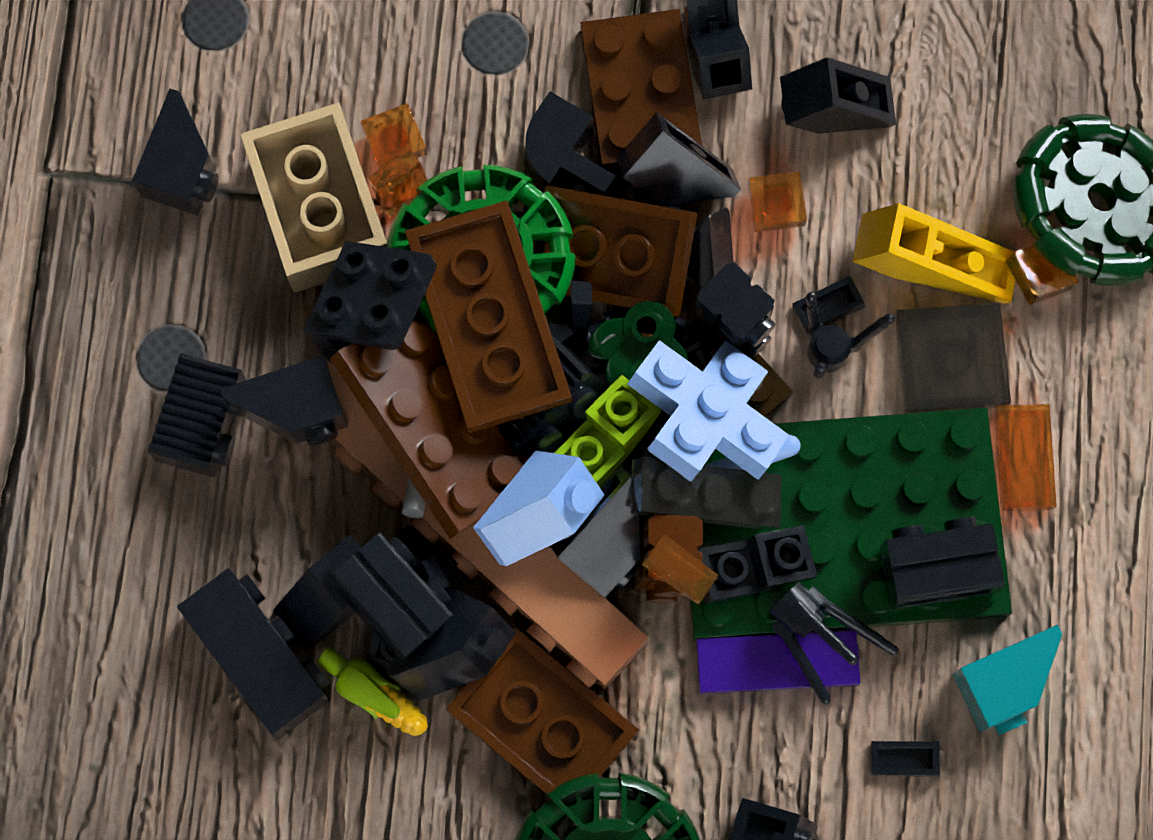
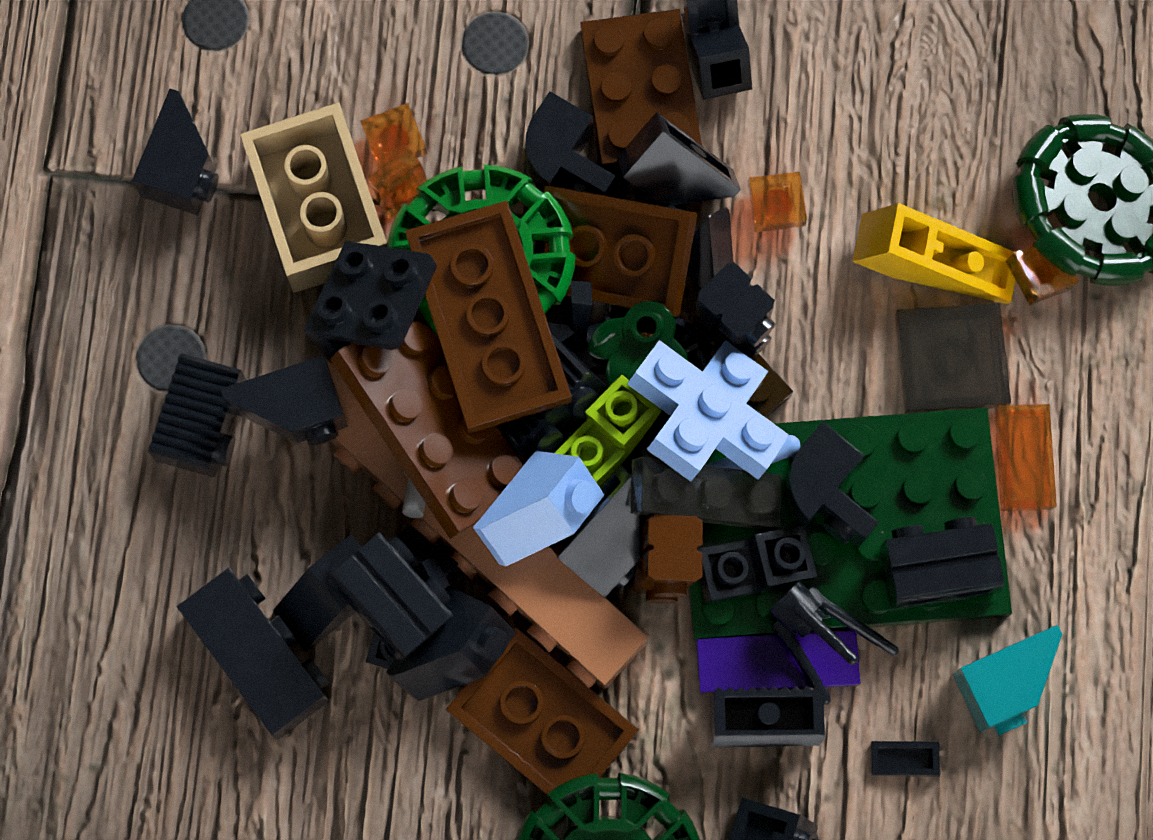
lime piece [316,646,428,736] -> none
clear orange piece [642,534,718,604] -> none
black slope [780,57,896,134] -> none
black piece [792,276,865,333] -> none
black plant [806,292,895,378] -> none
none -> black brick [710,686,825,747]
none -> black brick [785,422,879,547]

